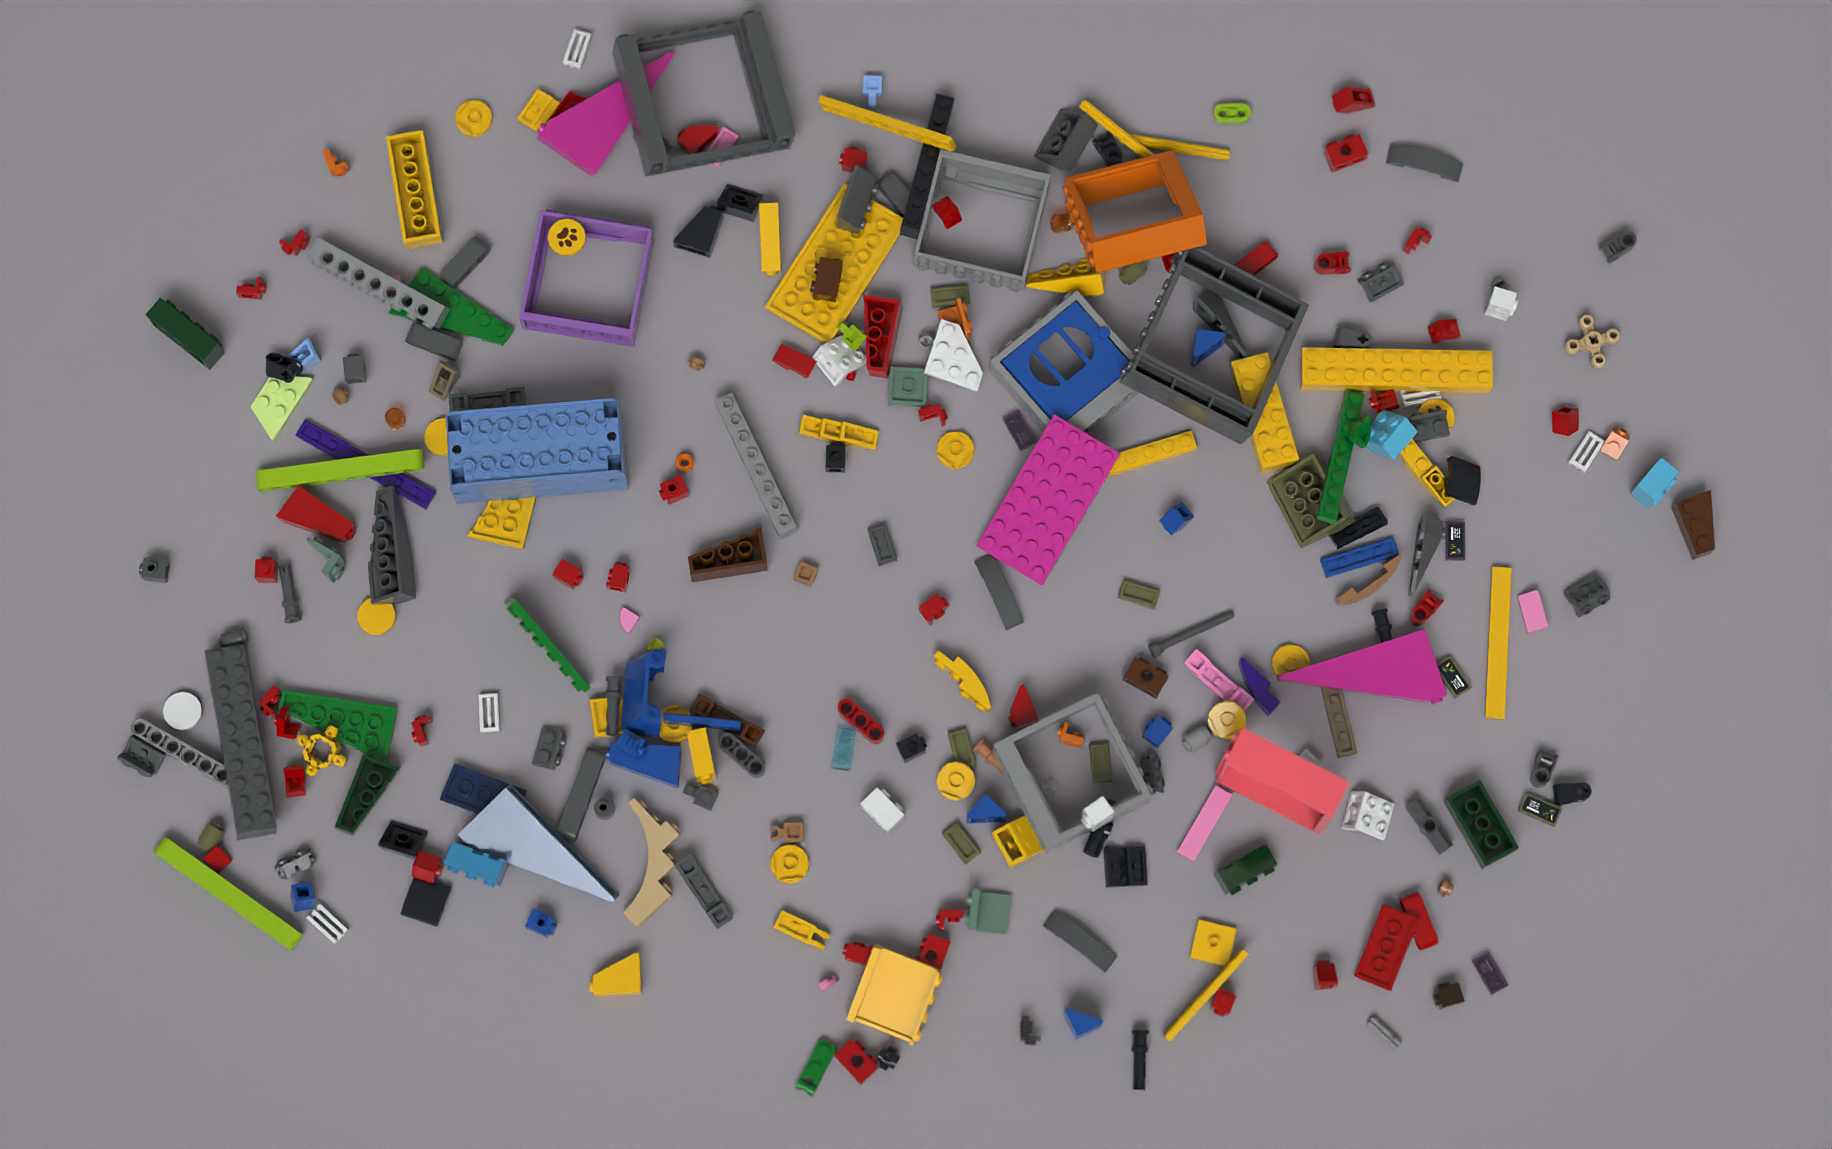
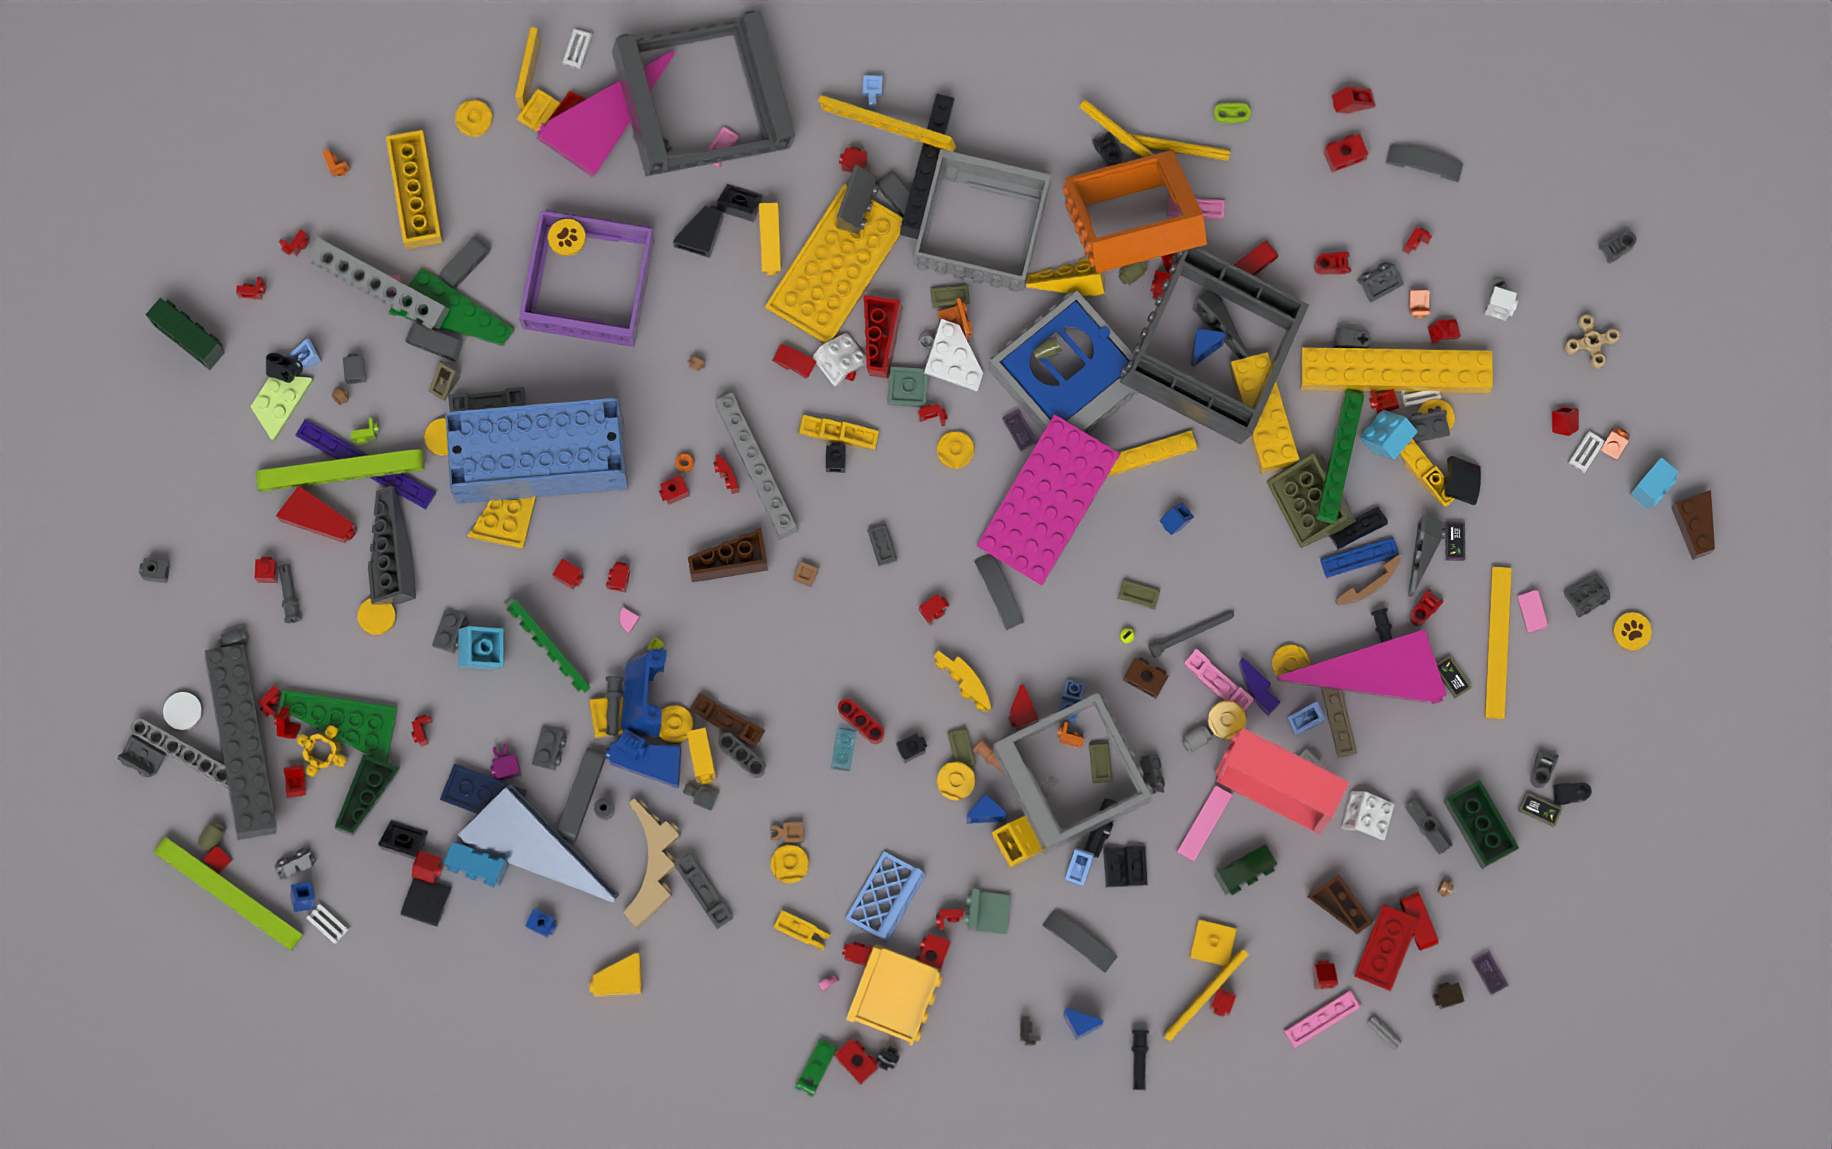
sand green bracket [307,537,346,583] -> none
clear orange wheel [385,408,406,430] -> none
white tile [478,693,500,733] -> none
blue tile [663,713,742,732] -> none
red slope [677,125,720,155] -> none
reddish brown brick [810,257,843,302] -> none
lime plate [837,321,867,351] -> none
white brick [860,788,904,834] -> none
red bracket [932,195,962,230] -> none
olive tile [942,822,981,865] -> none
dark grey slope [1034,109,1098,172] -> none
clear orange wheel [1050,213,1074,233] -> none
white brick [1081,796,1114,832] -> none
blue brick [1142,716,1173,749] -> none
green plate [1349,414,1372,448] -> none
none -> lime bracket [350,417,379,445]
none -> dark grey bracket [432,610,469,654]
none -> medium azure brick [458,626,503,670]
none -> magenta brick [490,744,521,781]
none -> yellow tile [515,27,541,110]
none -> red slope [713,455,739,494]
none -> light blue fence [845,851,926,943]
none -> olive cone [1033,337,1062,360]
none -> medium blue slope [1058,679,1085,724]
none -> light blue slope [1065,848,1094,886]
none -> neon yellow hinge [1119,628,1135,644]
none -> red brick [1150,270,1171,301]
none -> bright pink tile [1167,197,1225,220]
none -> bright pink tile [1284,990,1361,1048]
none -> light blue slope [1288,702,1325,735]
none -> reddish brown wedge [1307,875,1373,935]
none -> bracket [1409,289,1430,318]
none -> yellow tile [1613,612,1652,651]

